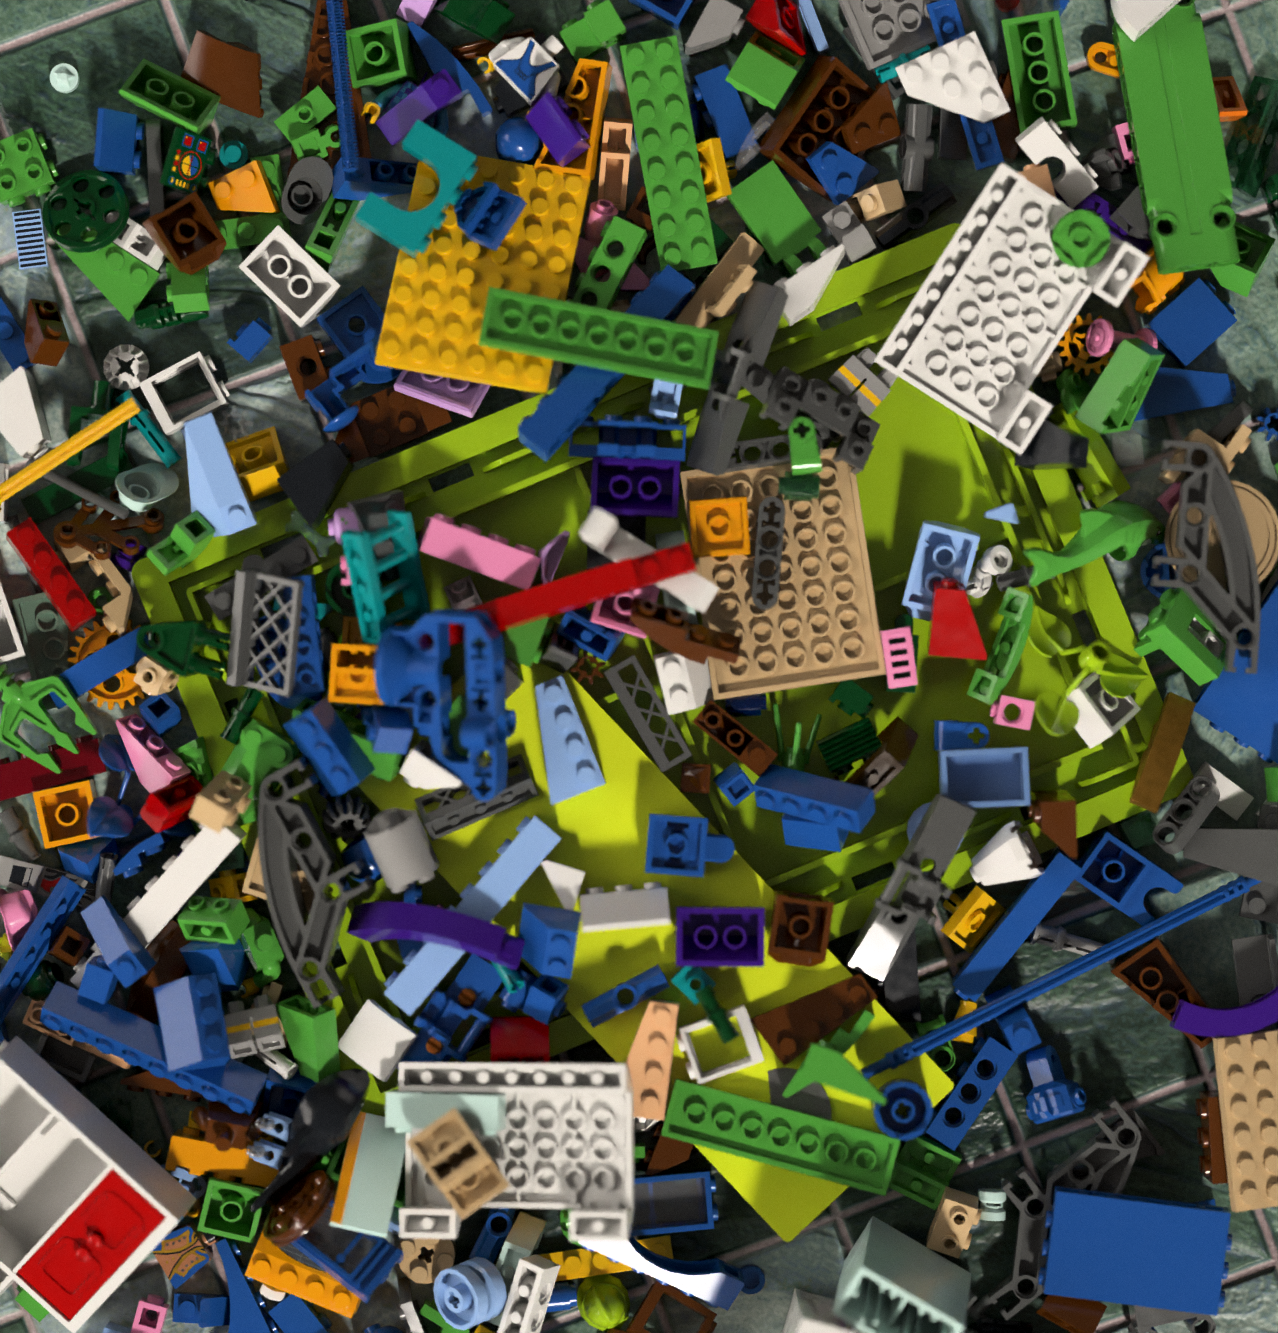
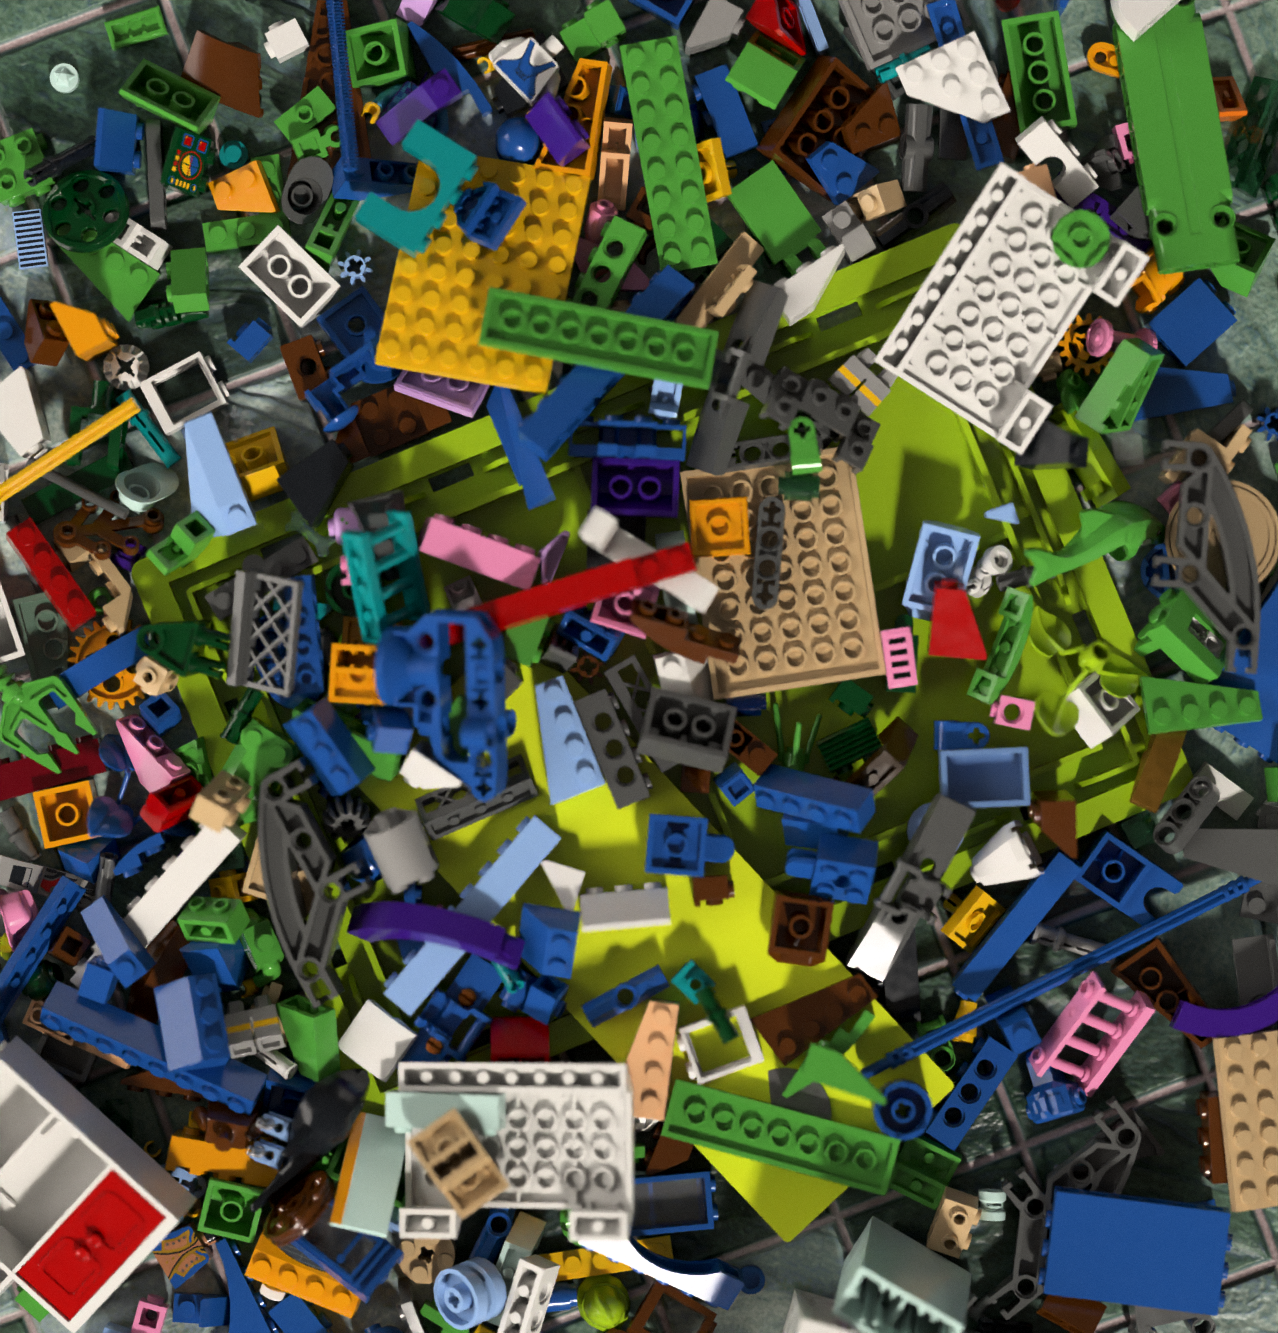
reddish brown slope [142,191,226,275] -> none
dark purple slope [676,906,764,967] -> none
clear slope [735,112,775,171] -> none
none -> black pin [23,135,96,187]
none -> light orange slope [50,302,120,362]
none -> bright green plate [104,5,168,51]
none -> white brick [263,18,310,63]
none -> light blue gear [338,249,374,286]
none -> blue wedge [486,386,556,510]
none -> dark grey brick [573,689,653,809]
none -> blue slope [605,85,633,119]
none -> dark grey slope [636,687,737,773]
none -> reddish brown brick [692,874,735,907]
none -> blue brick [785,832,878,904]
none -> bright pink fence [1028,971,1156,1097]
none -> bright green wing [1139,676,1263,735]

